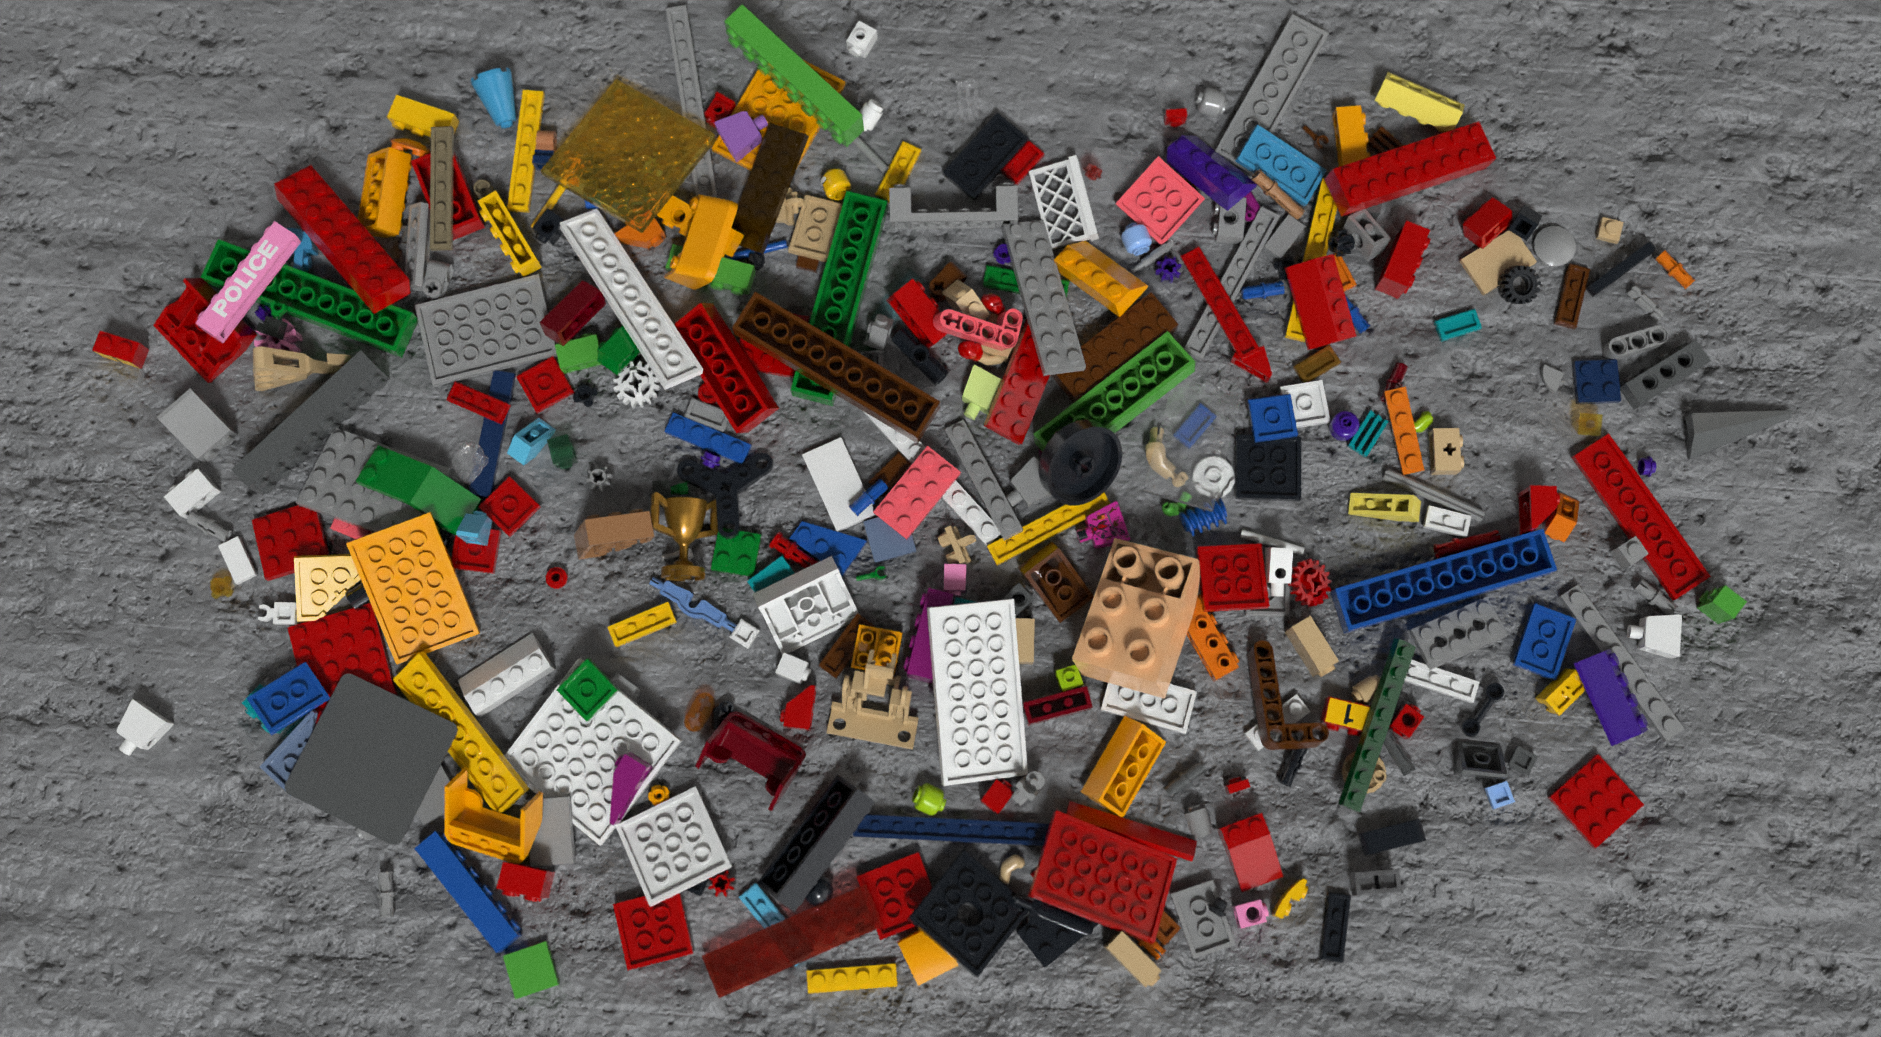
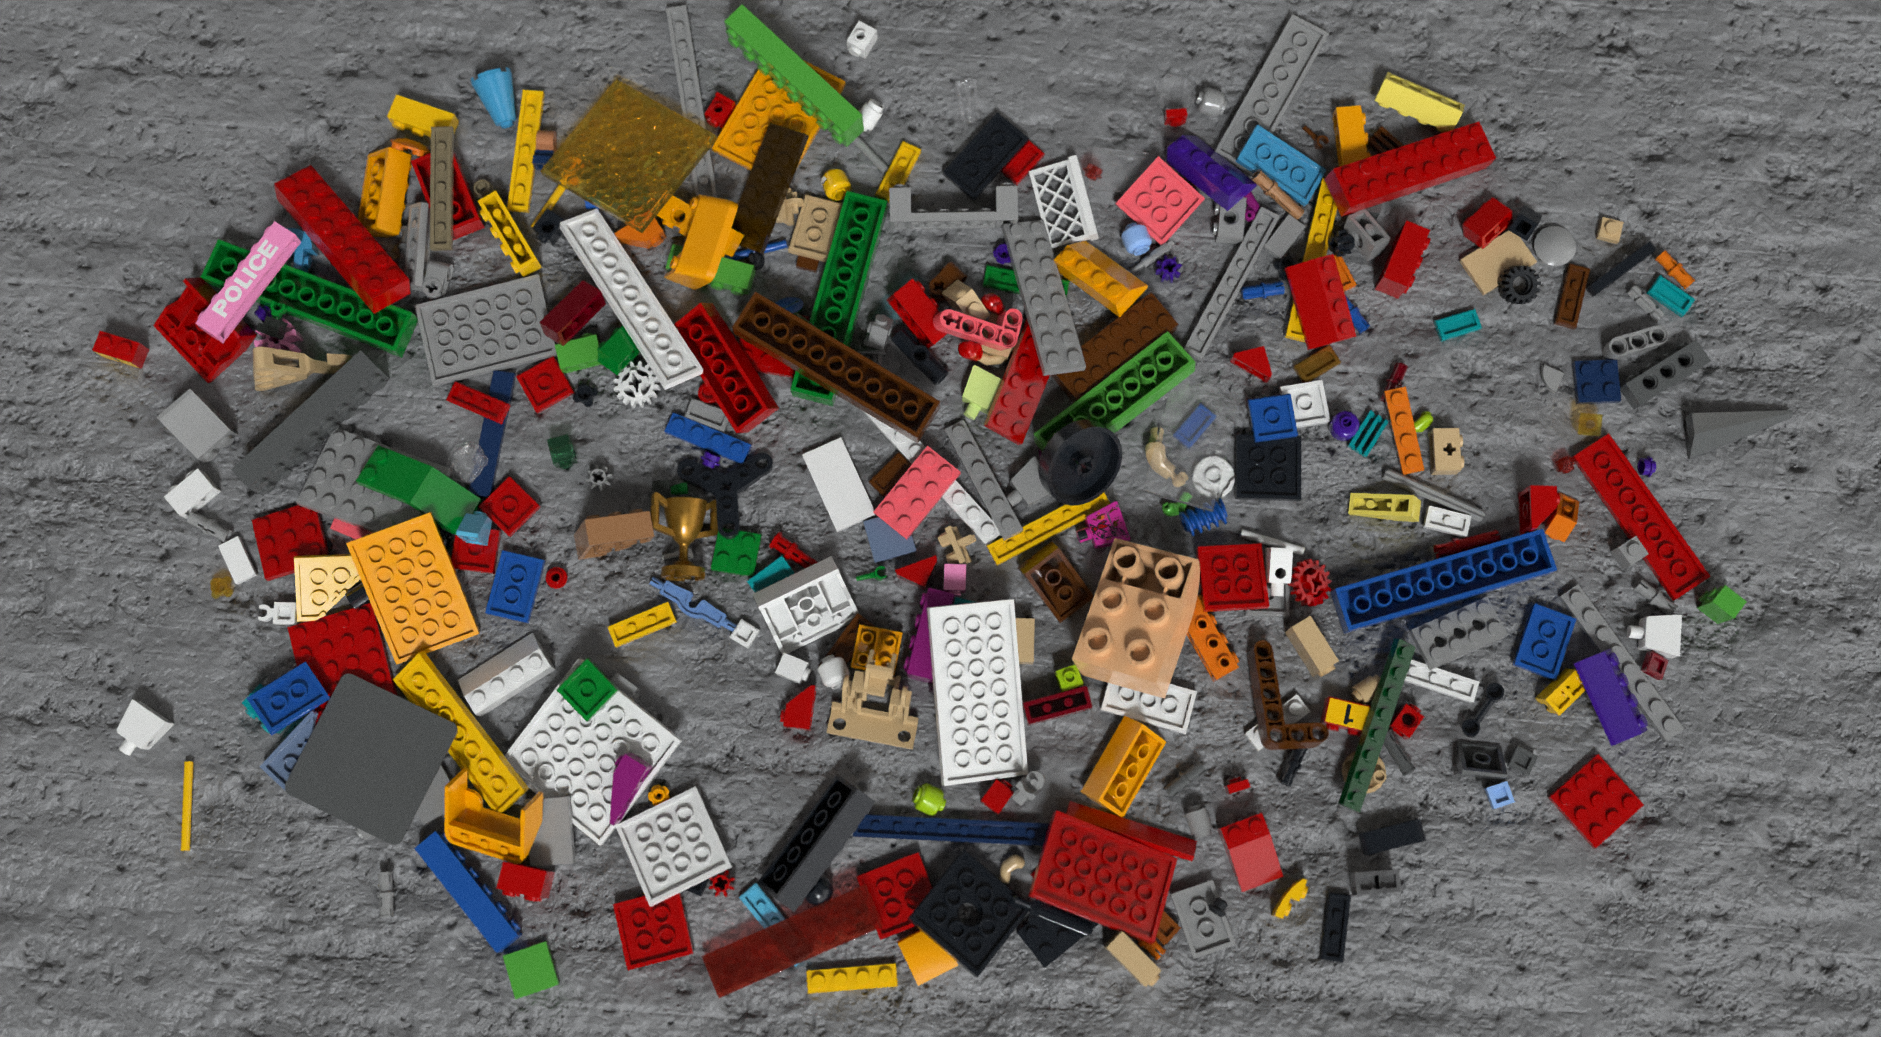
medium azure slope [507,418,556,465] -> none
clear orange beam [684,692,715,732] -> none
dark red windscreen [695,711,806,811] -> none
black arm [711,700,735,730] -> none
medium lavender torso [714,111,768,162] -> none
blue wing [789,521,867,577] -> none
blue axle [849,479,888,516] -> none
dark grey brick [1002,583,1034,618] -> none
red tile [1180,246,1261,362] -> none
bright pink brick [1232,900,1269,929] -> none
none -> yellow bar [181,761,194,851]
none -> blue plate [485,550,546,624]
none -> blue piece [775,297,817,328]
none -> white head [818,655,850,689]
none -> red slope [895,555,938,590]
none -> clear red plate [1554,455,1576,474]
none -> dark red tile [1641,650,1669,680]
none -> teal tile [1646,275,1696,318]

